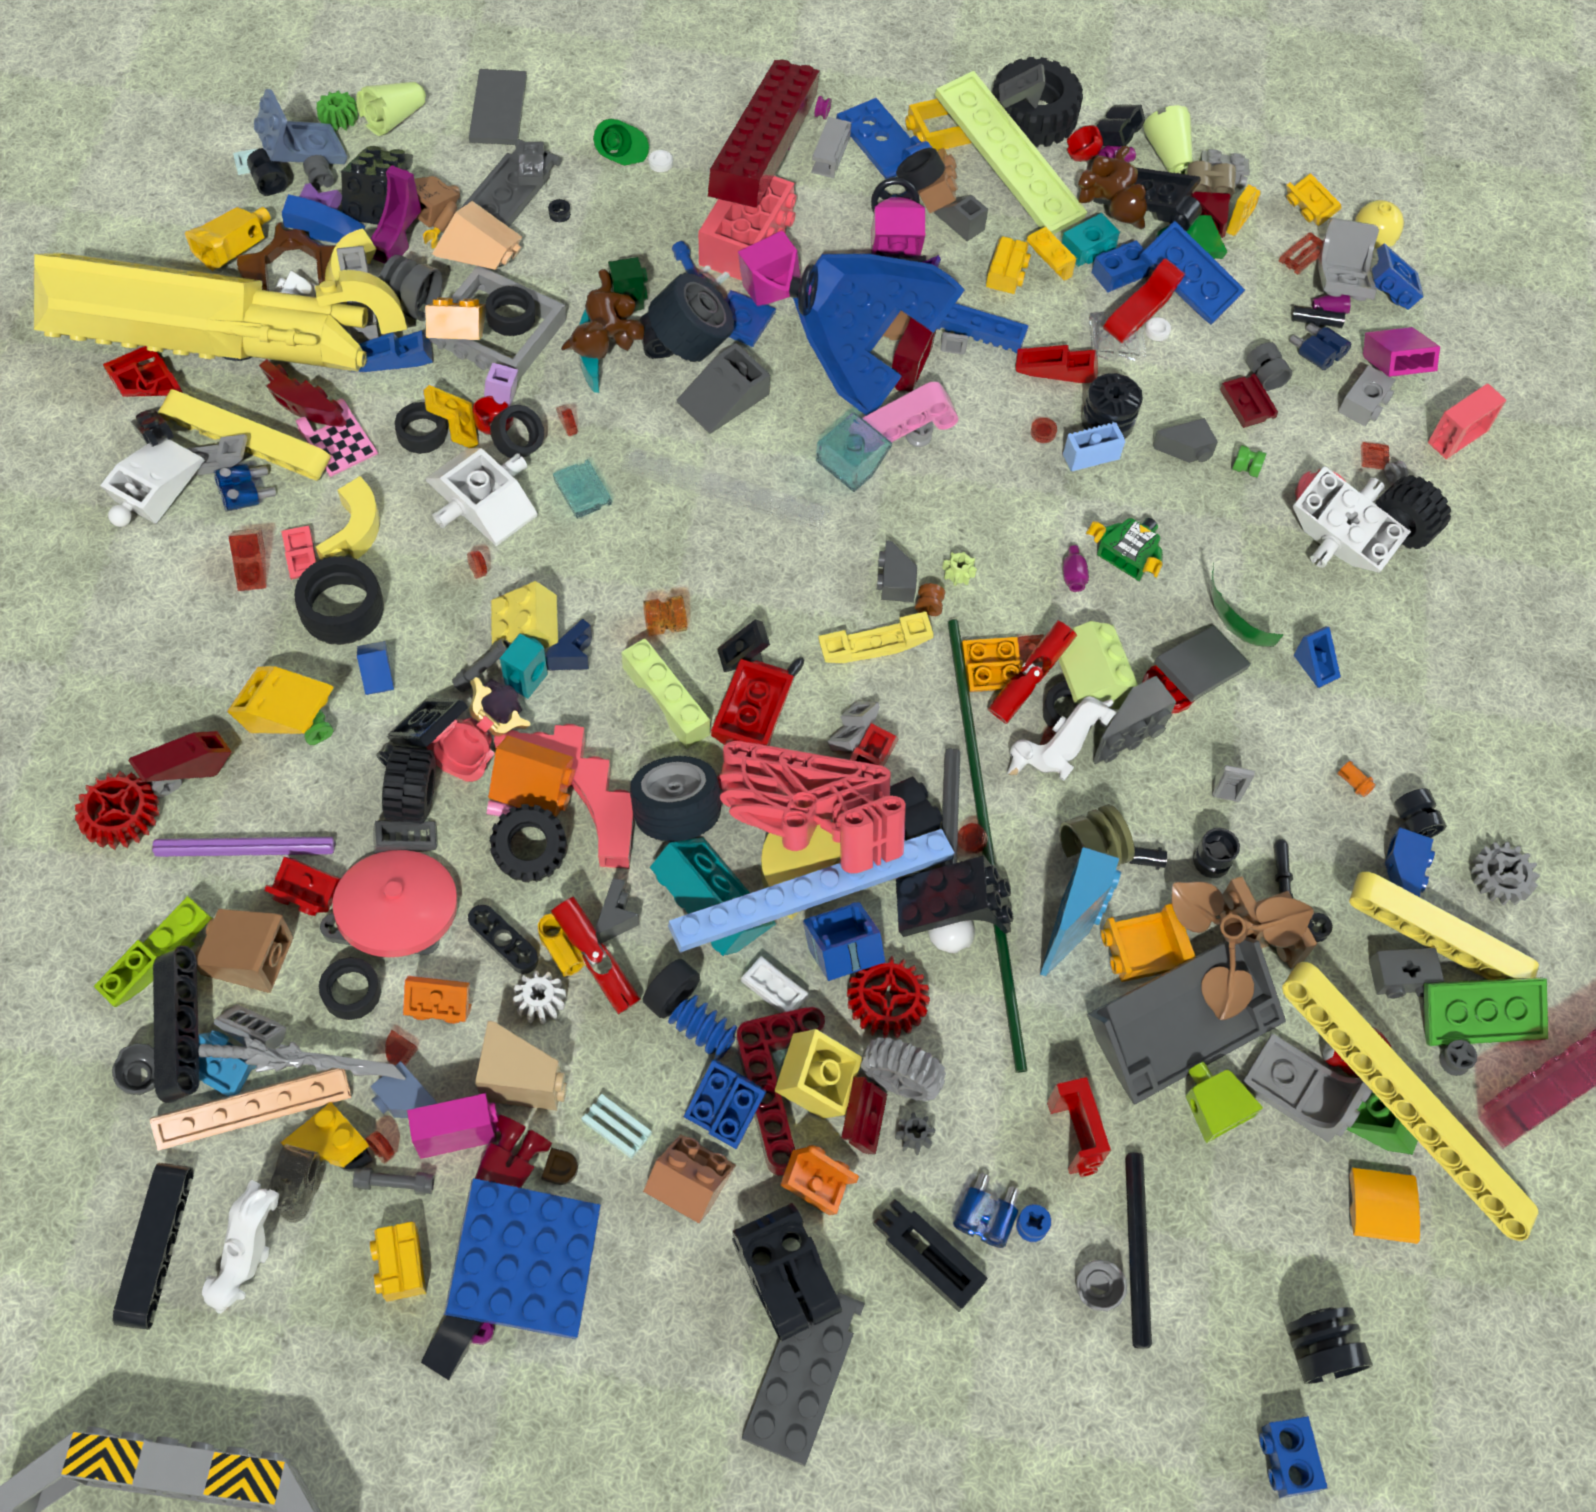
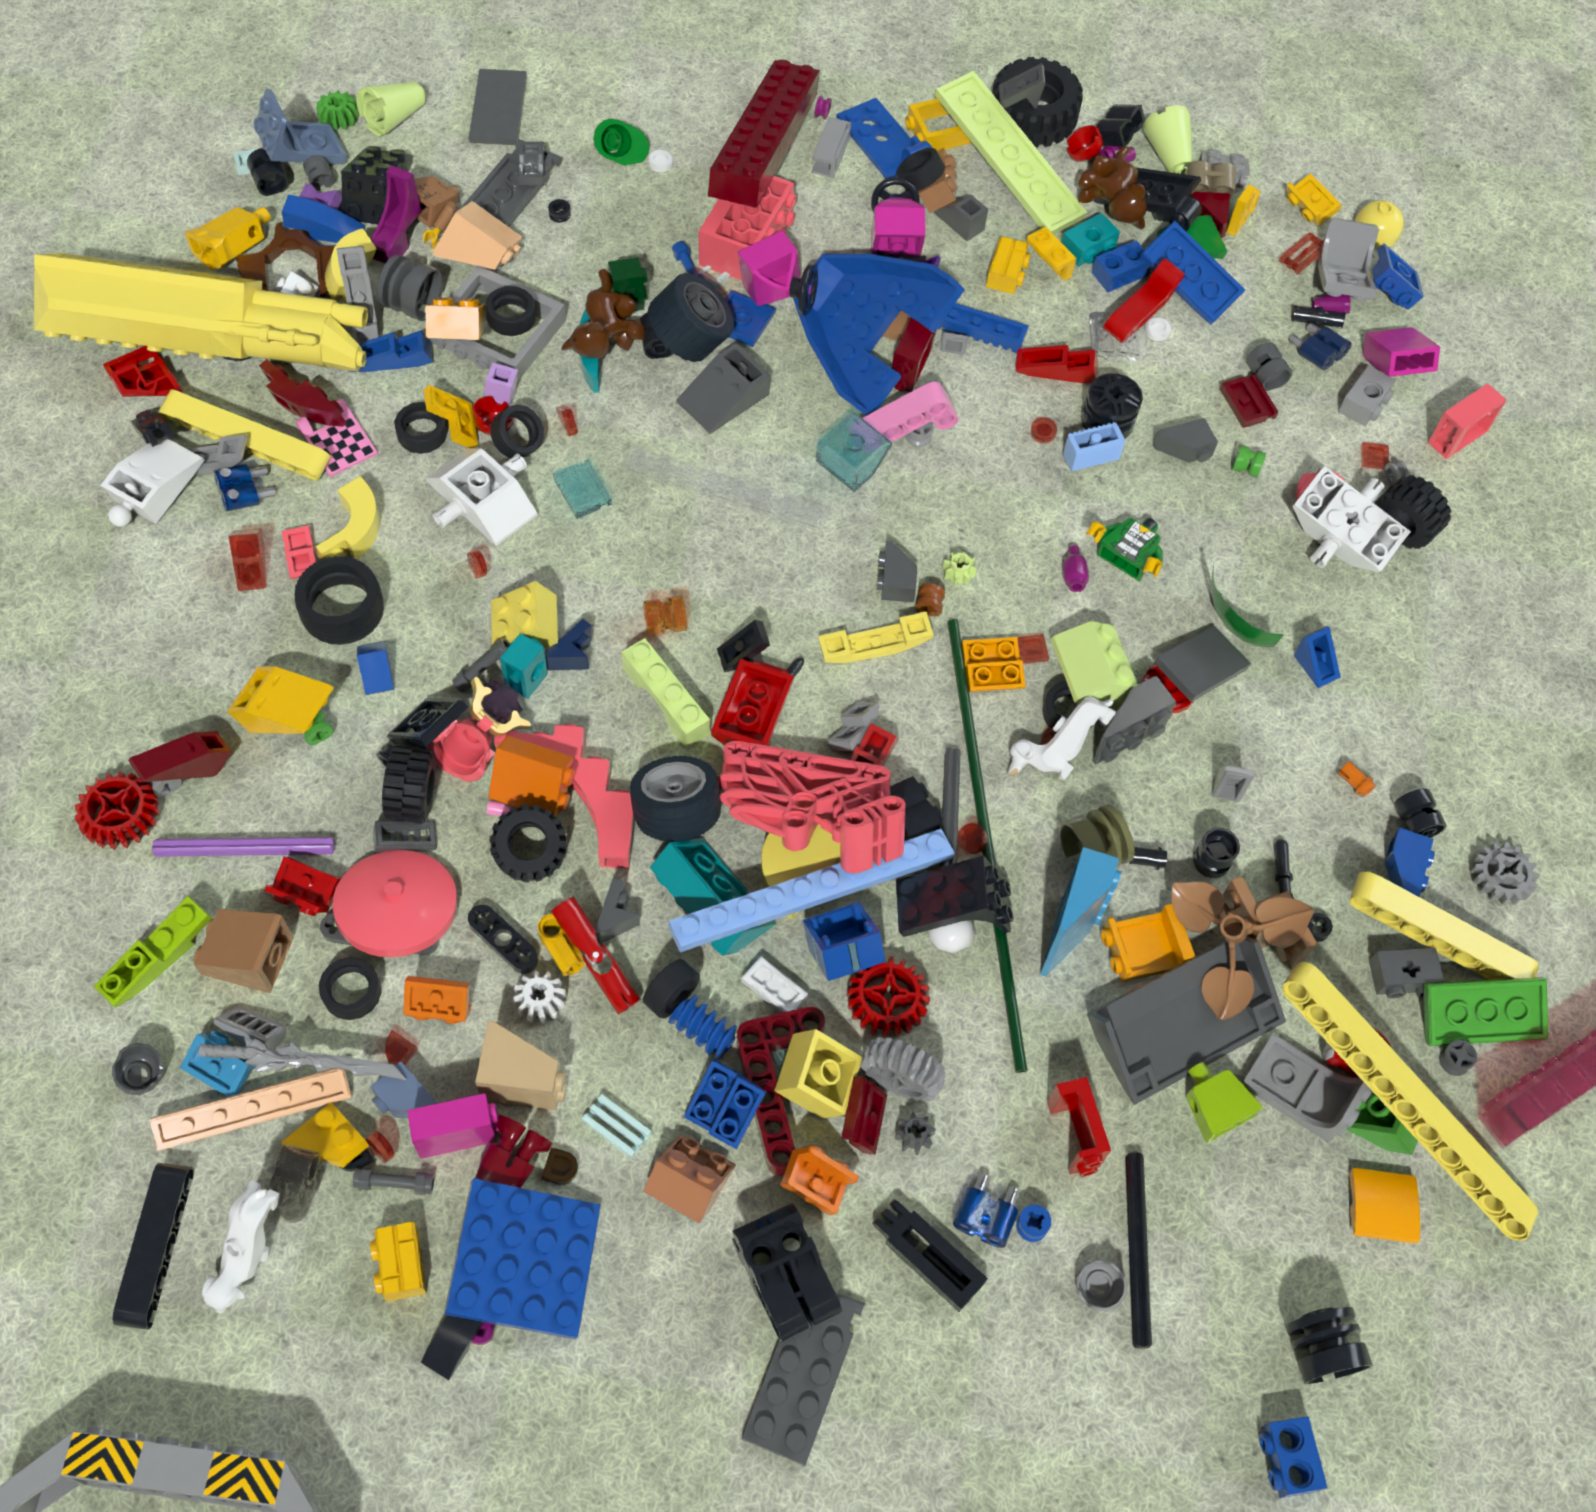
black beam [153,946,200,1103] -> none
light yellow arch [315,270,407,335] -> none
red piece [987,620,1077,724] -> none

